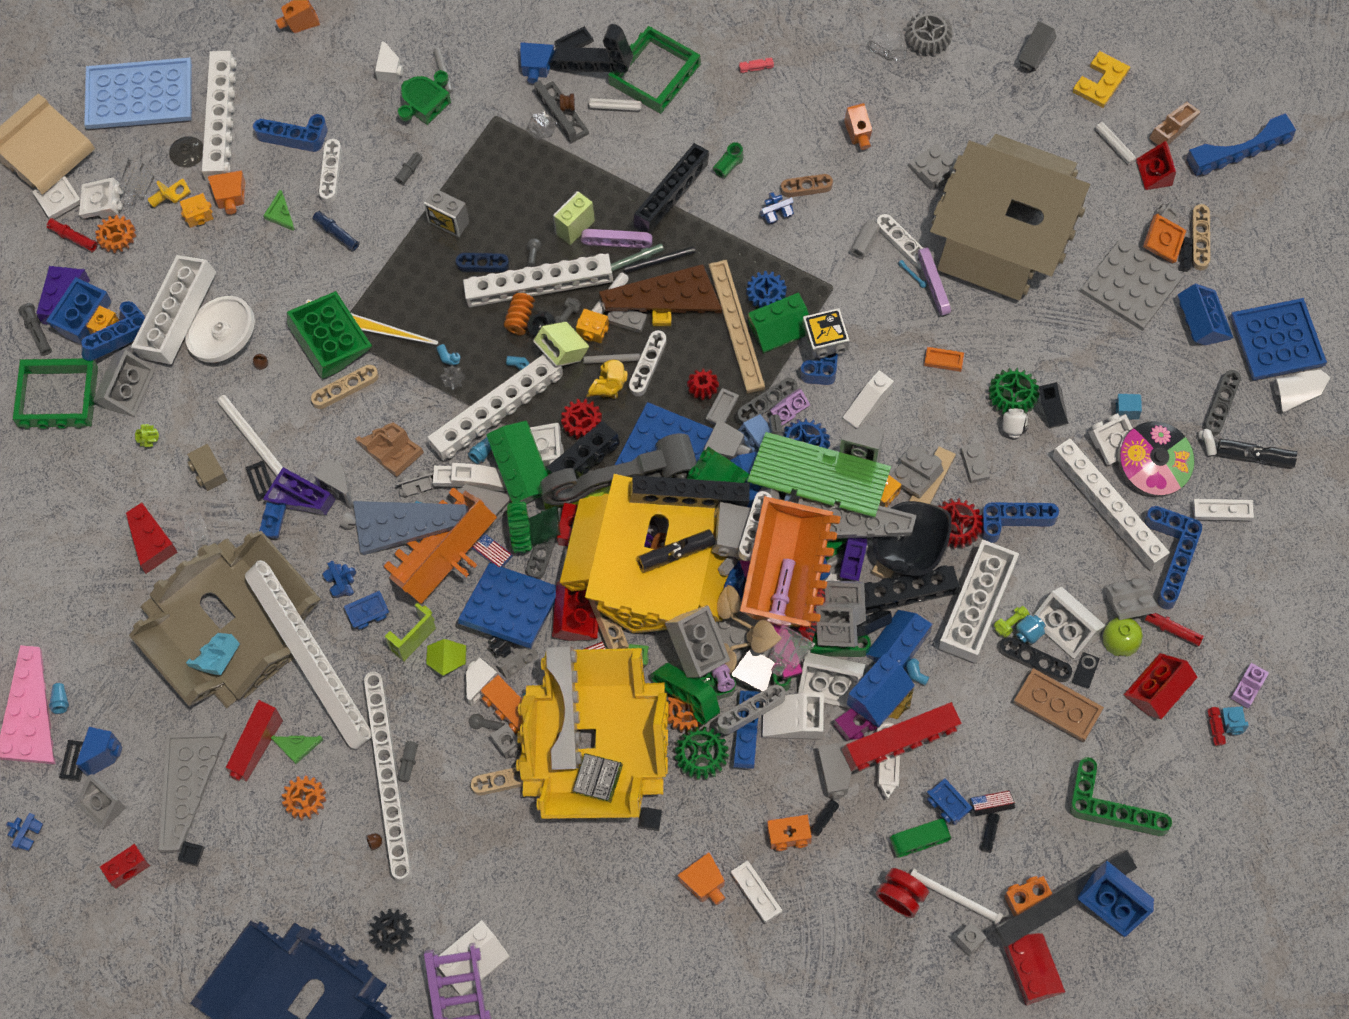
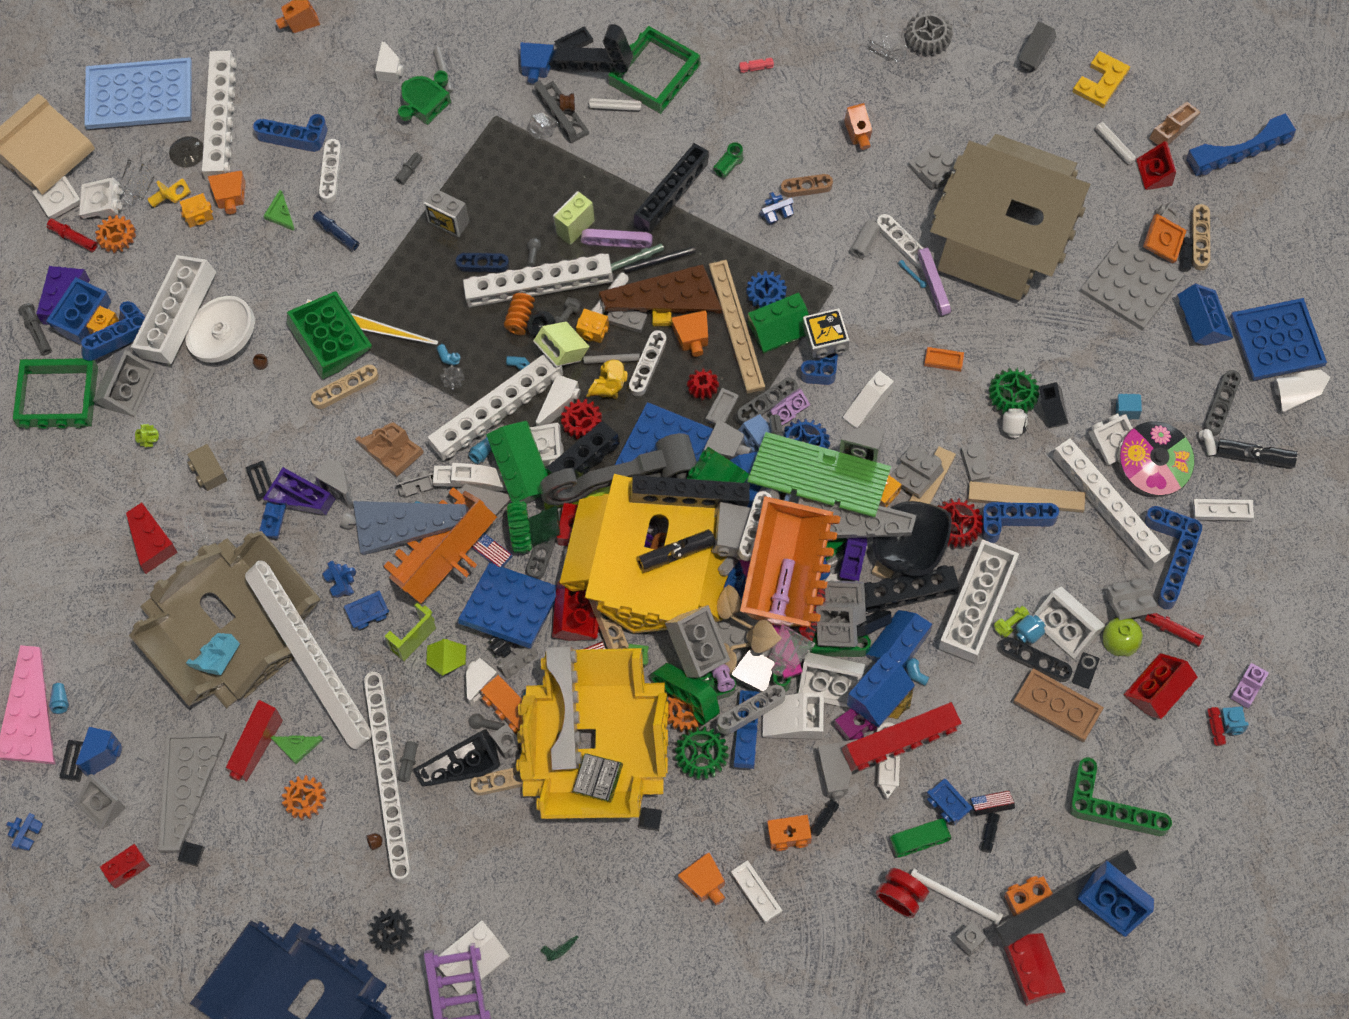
white axle [217,395,282,476] -> none
none -> black wedge [413,729,501,787]
none -> white slope [536,375,581,426]
none -> clear green bar [541,935,578,961]
none -> orange torso [671,310,708,357]
none -> tan tile [968,481,1085,513]

